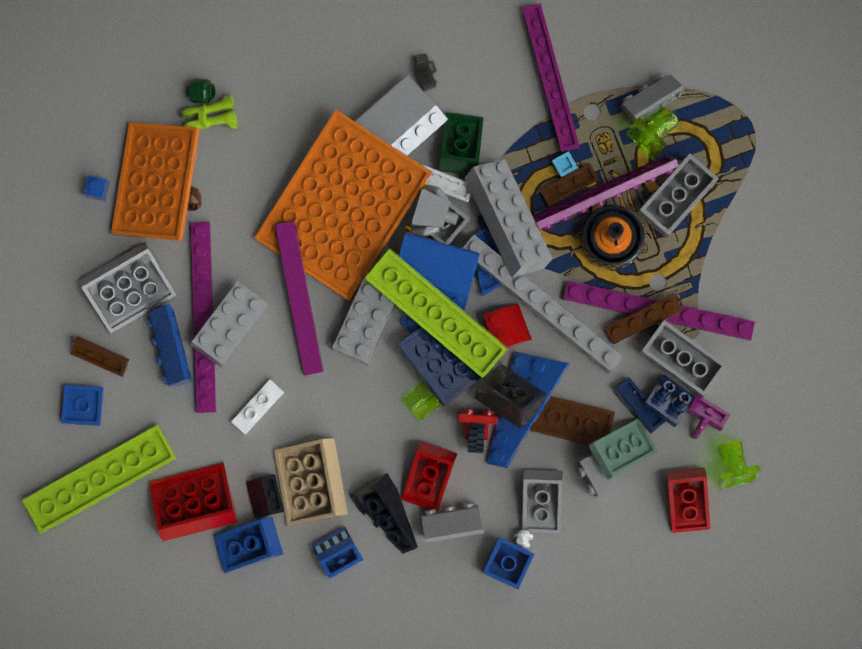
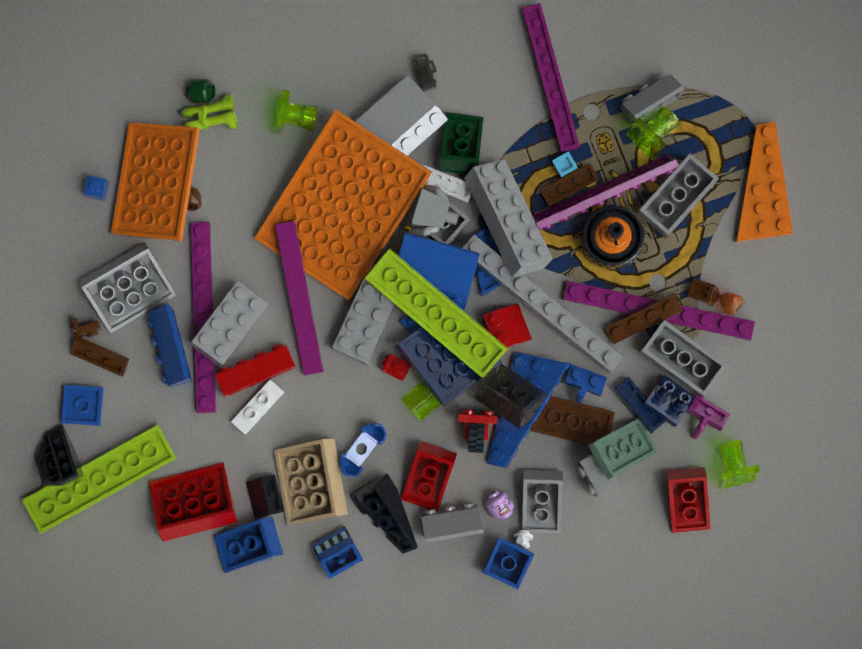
none -> black wedge [35,424,84,486]
none -> reddish brown bracket [70,317,102,338]
none -> red brick [215,344,296,397]
none -> clear neon green plant [272,90,317,134]
none -> blue piece [339,423,387,477]
none -> red bracket [381,353,411,382]
none -> lavender head [485,490,514,520]
none -> blue plate [564,364,607,403]
none -> reddish brown bracket [687,278,720,307]
none -> clear orange cone [719,293,745,315]
none -> orange wing [736,122,793,242]

